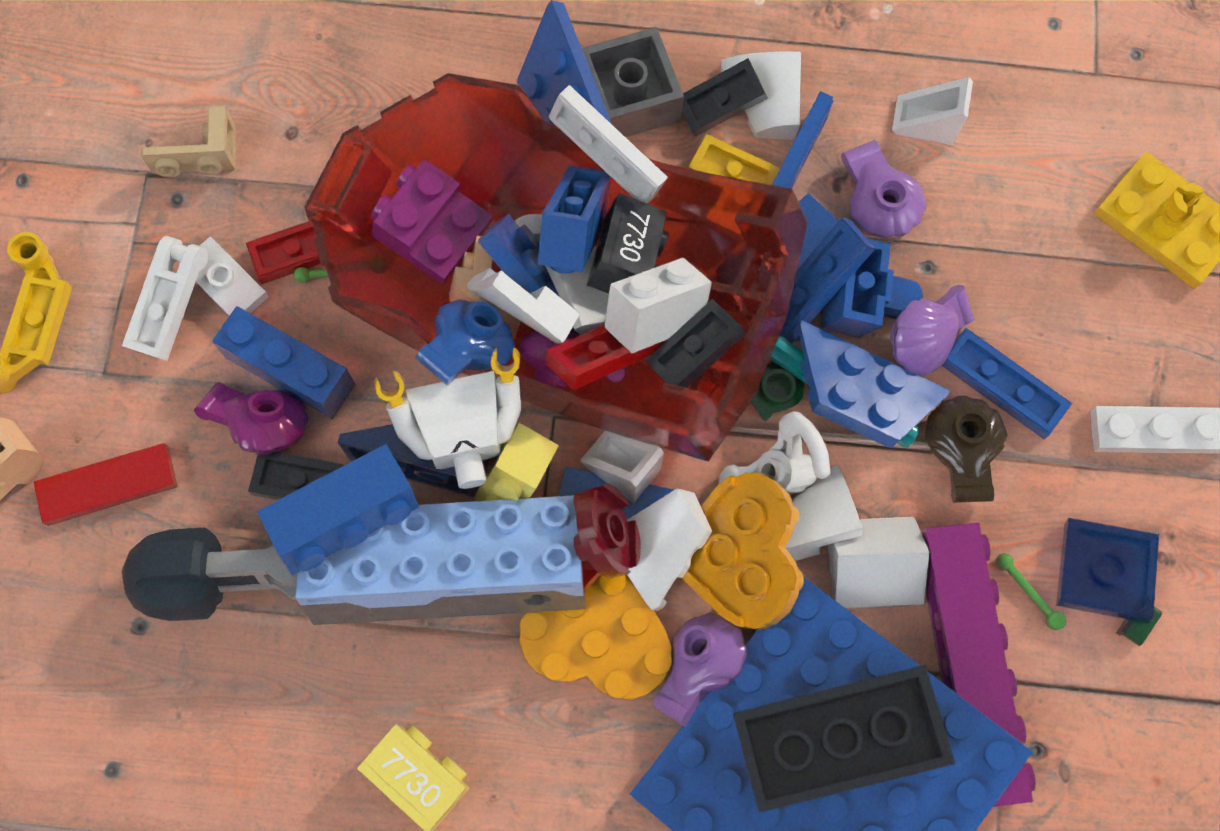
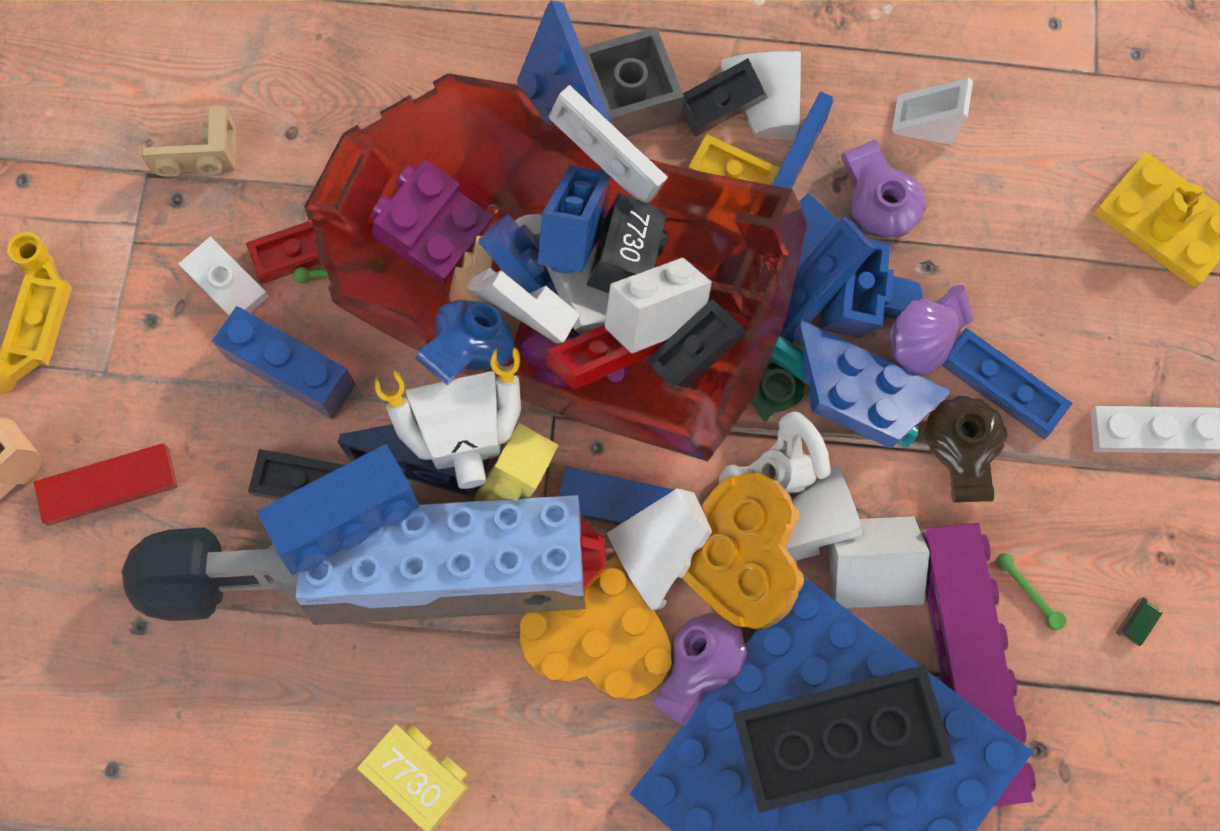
white plate [122,236,208,361] -> none
magenta animal [194,382,308,455] -> none
dark red plate [573,484,641,579] -> none
white slope [580,428,664,504] -> none
clear blue plate [1056,518,1159,624] -> none

